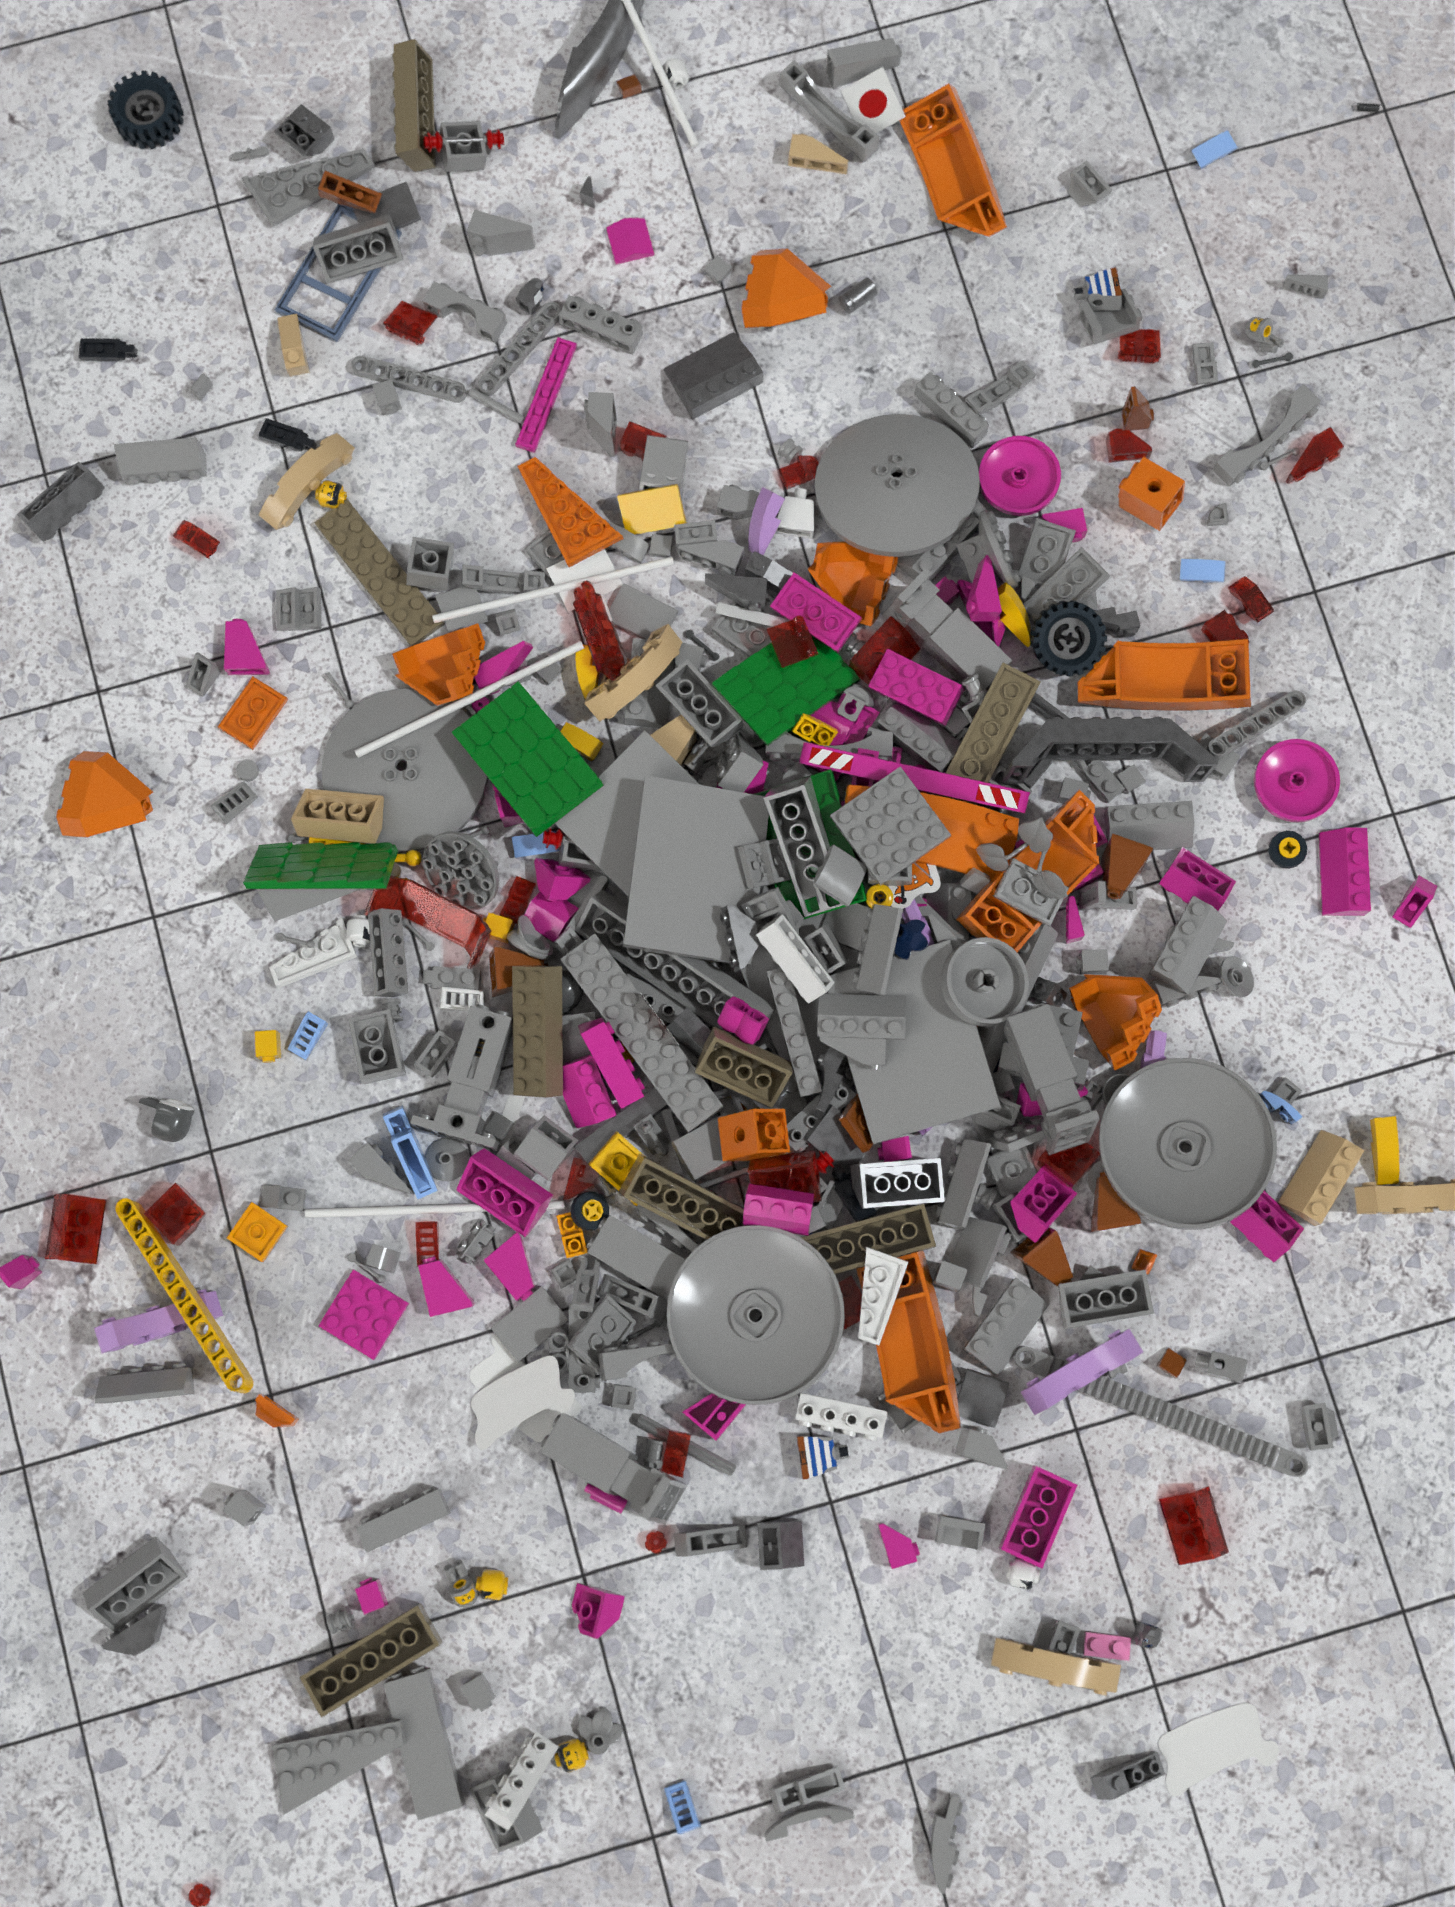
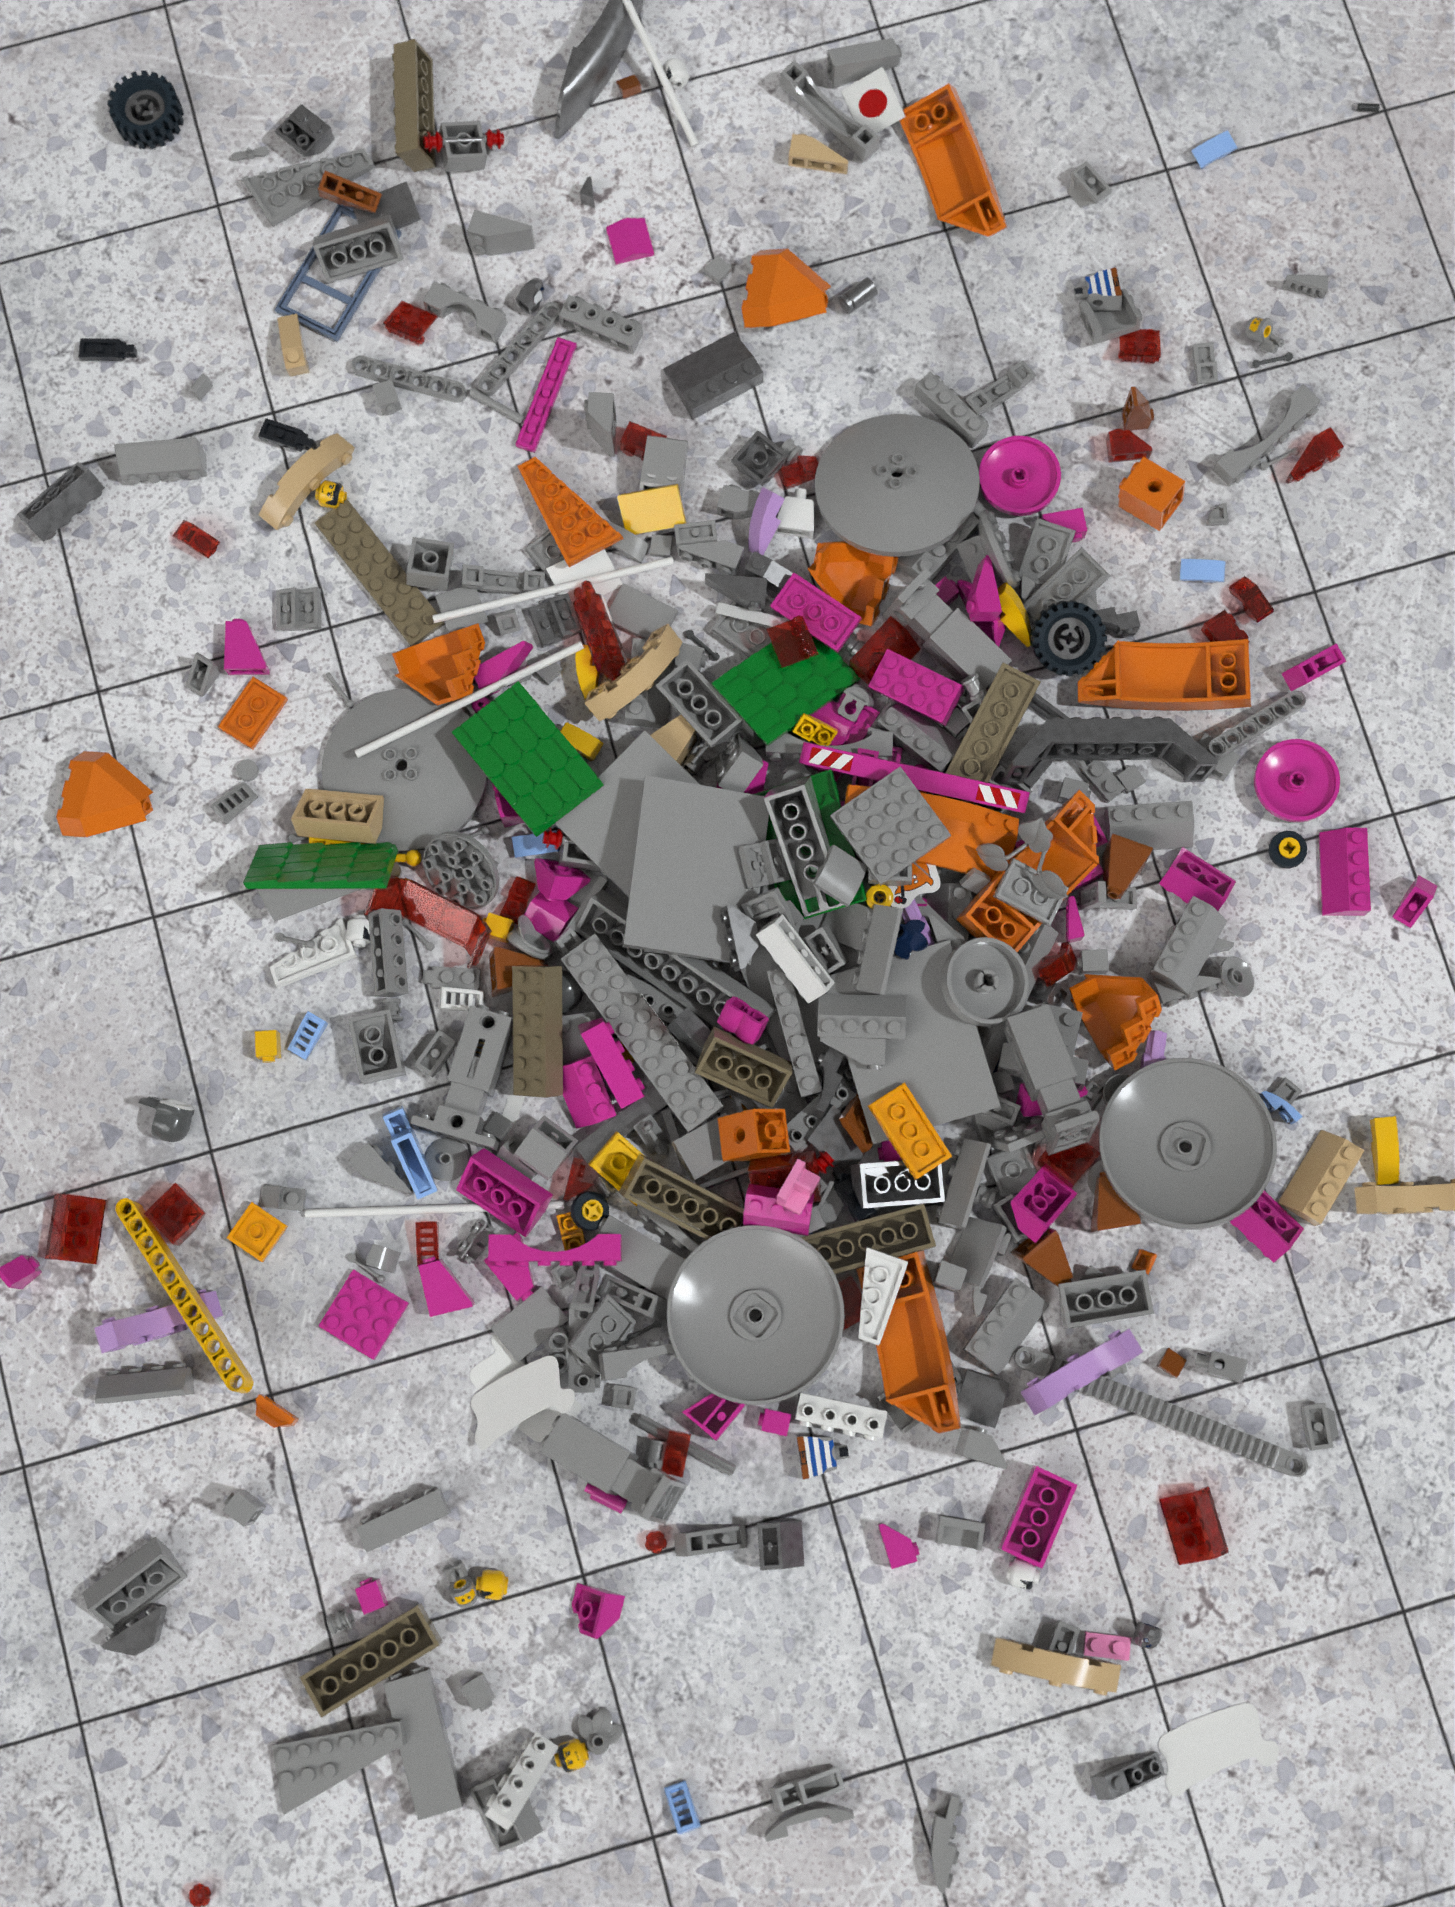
none -> dark pink arch [488,1234,622,1266]
none -> flat silver slope [528,593,582,648]
none -> flat silver slope [731,430,789,486]
none -> dark pink brick [758,1409,792,1436]
none -> bright pink panel [776,1159,820,1215]
none -> light orange tile [868,1082,952,1180]
none -> clear red slope [1039,941,1076,987]
none -> dark pink slope [1281,643,1346,691]

